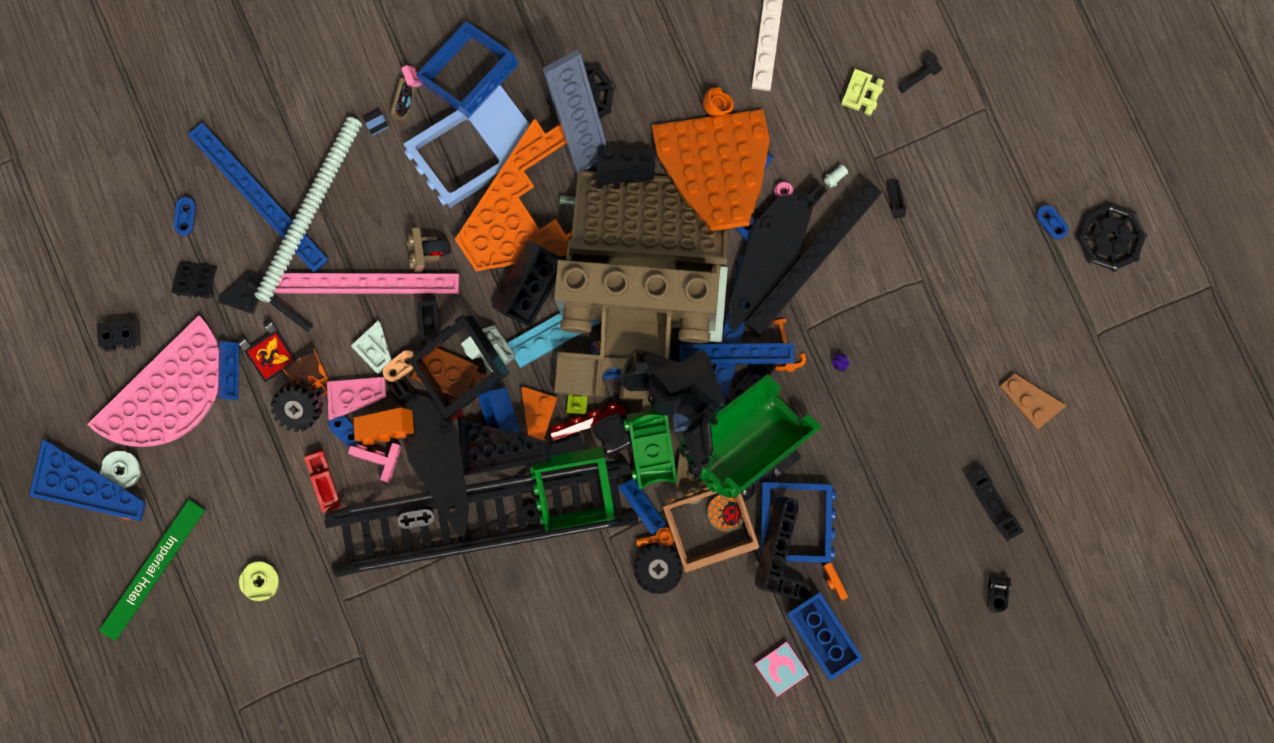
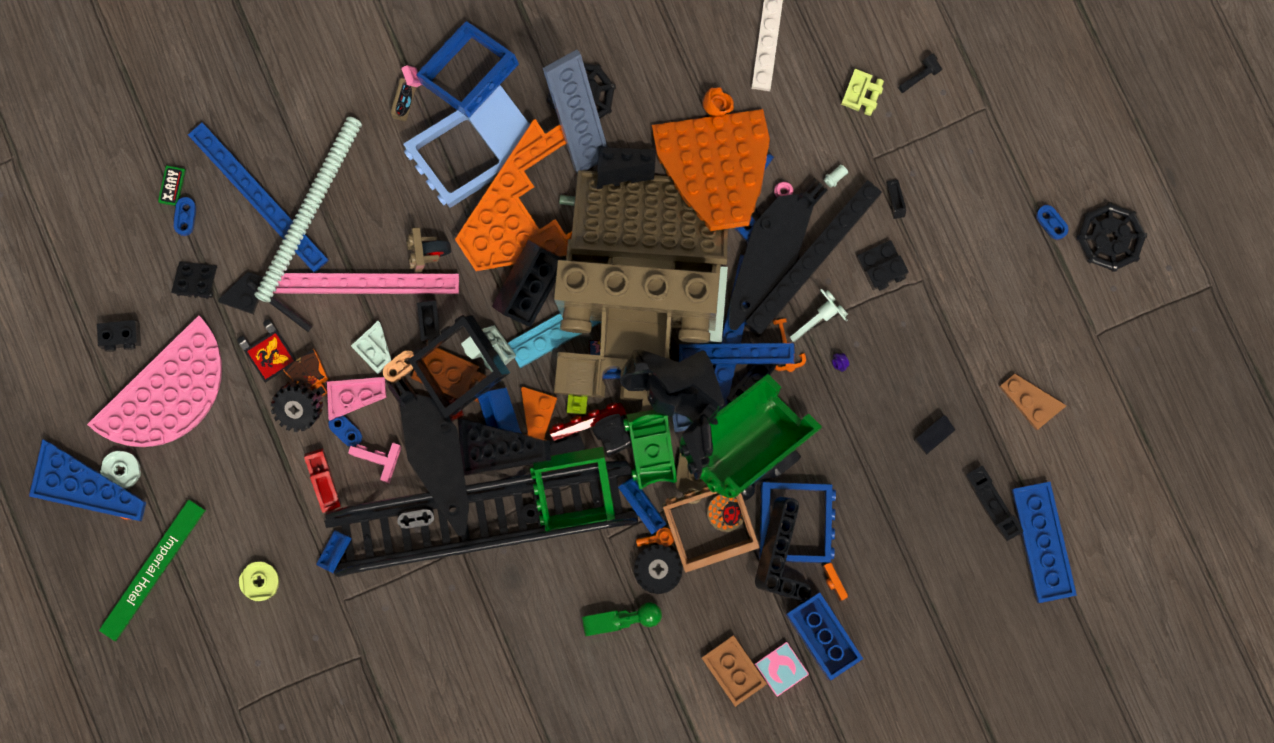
blue tile [218,341,239,400] -> none
orange brick [353,408,414,445] -> none
tile [363,110,389,136] -> none
black piece [987,575,1011,614] -> none
none -> tile [158,166,186,206]
none -> blue plate [316,530,351,573]
none -> green beam [582,602,662,637]
none -> medium nougat plate [702,635,767,707]
none -> light aqua piece [790,289,848,342]
none -> black plate [856,240,909,291]
none -> black slope [914,414,955,455]
none -> blue plate [1012,482,1077,603]

